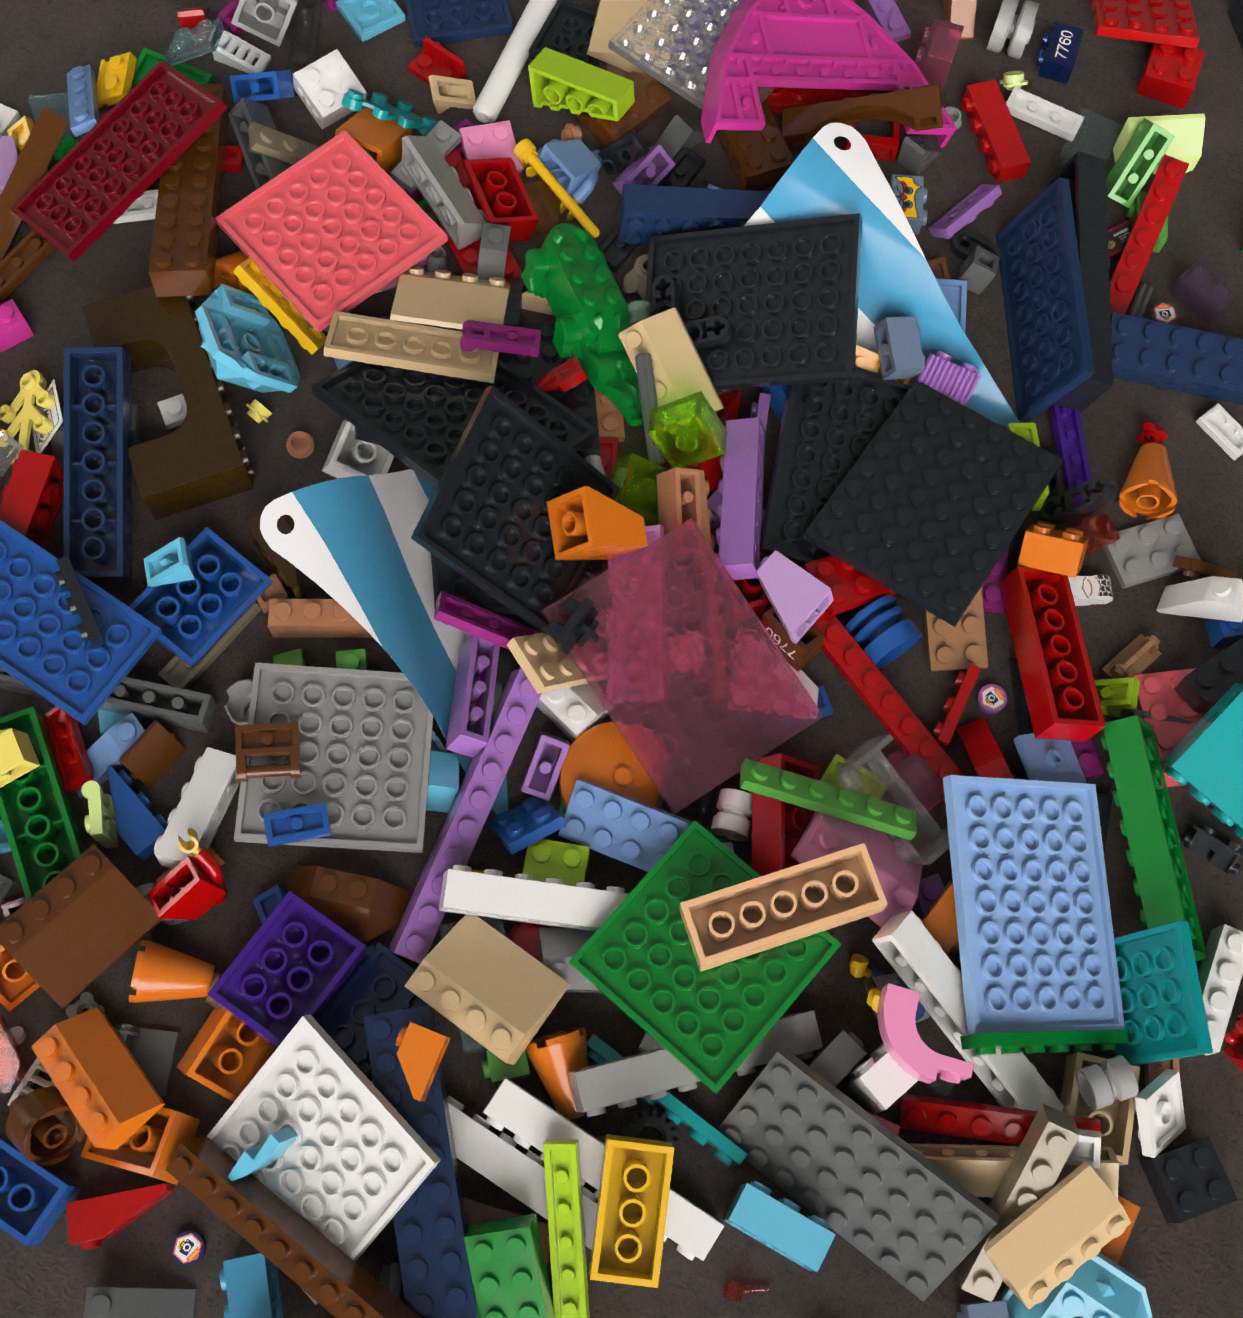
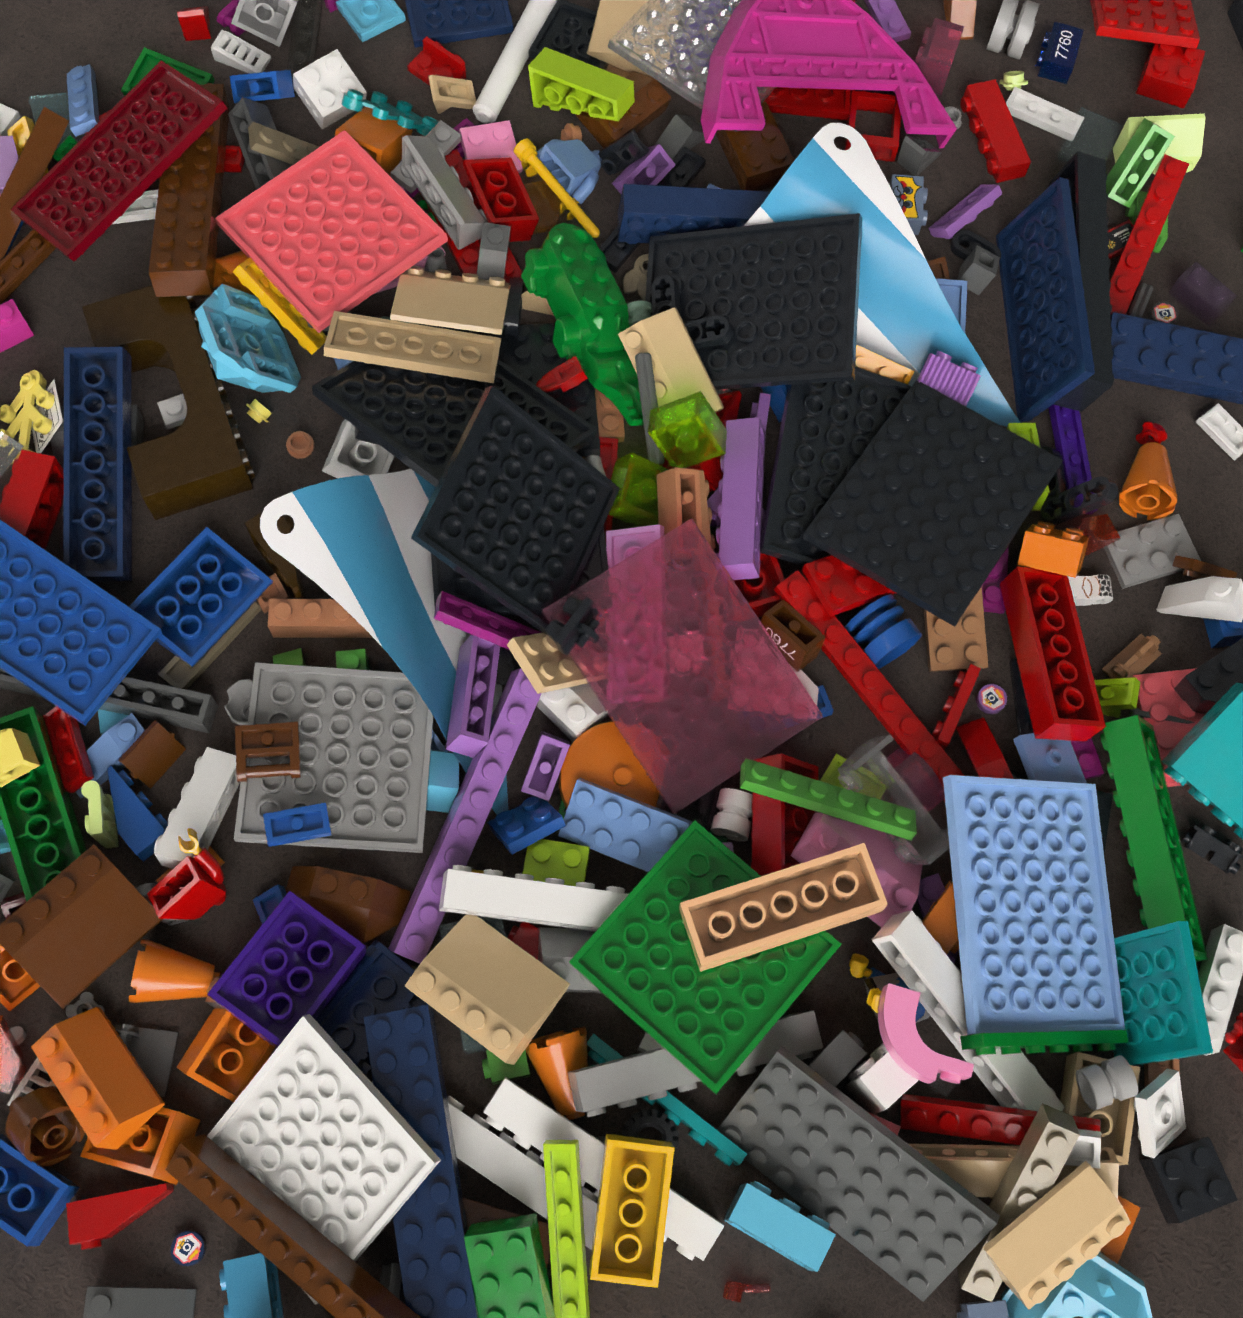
black plate [54,556,106,649] -> none
yellow plate [96,52,137,108] -> none
medium azure slope [144,537,195,587] -> none
clear light blue plate [165,18,224,66] -> none
medium azure slope [228,1127,298,1181] -> none
orange slope [395,1022,451,1102] -> none
magenta plate [460,320,541,357] -> none
orange slope [547,486,648,560] -> none
lavender slope [757,550,834,644] -> none
reddish brown arch [782,85,943,150] -> none
sand blue brick [873,316,925,380] -> none

